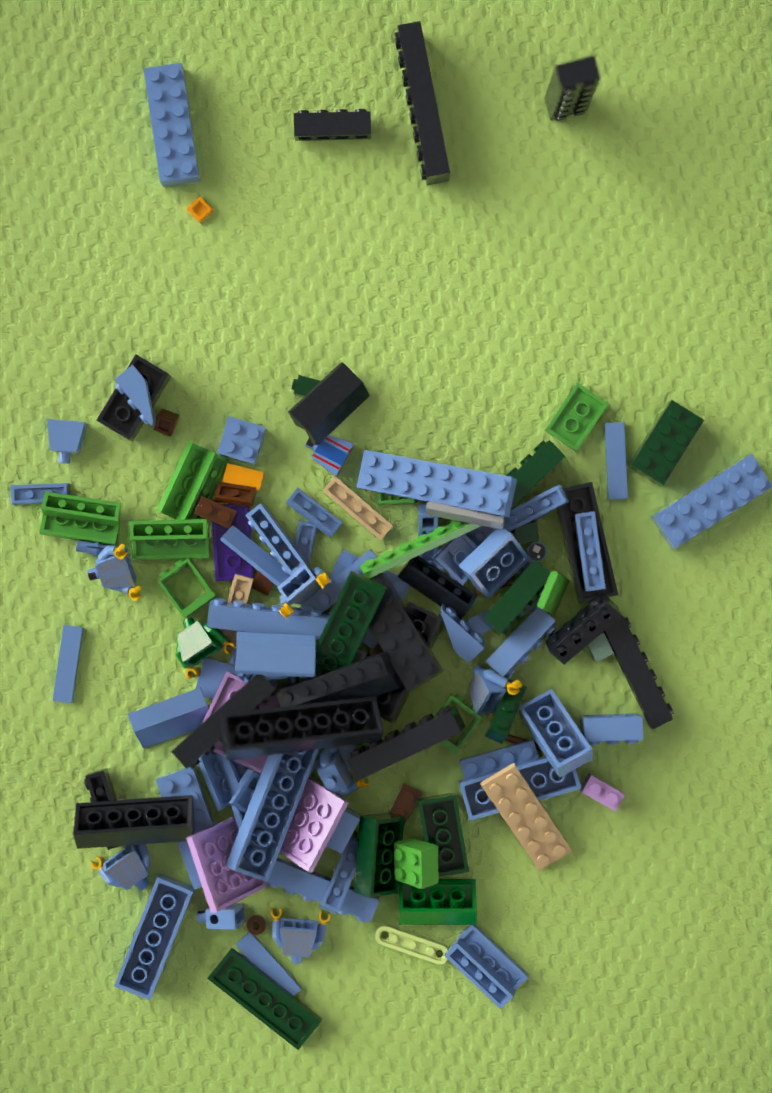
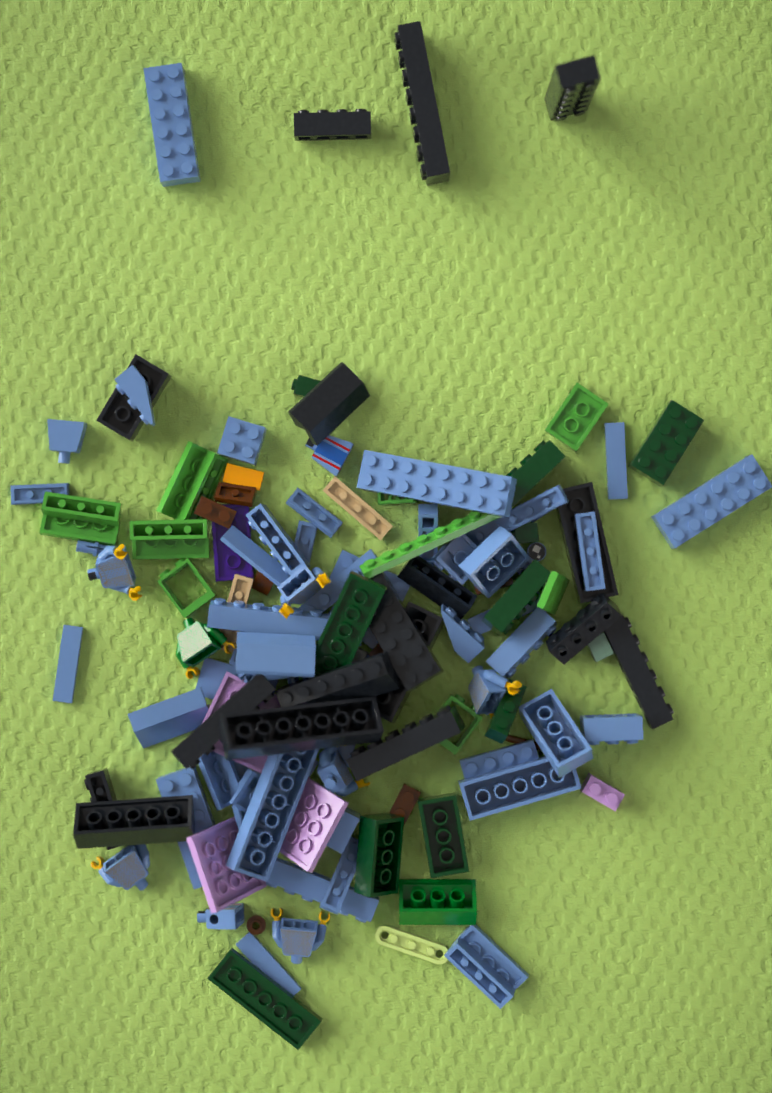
medium blue brick [114,874,195,1000] -> none
reddish brown slope [154,409,179,436] -> none
light orange tile [187,196,214,224] -> none
bright green brick [394,837,439,889] -> none
light grey tile [426,502,504,530] -> none
tan plate [480,763,572,871] -> none

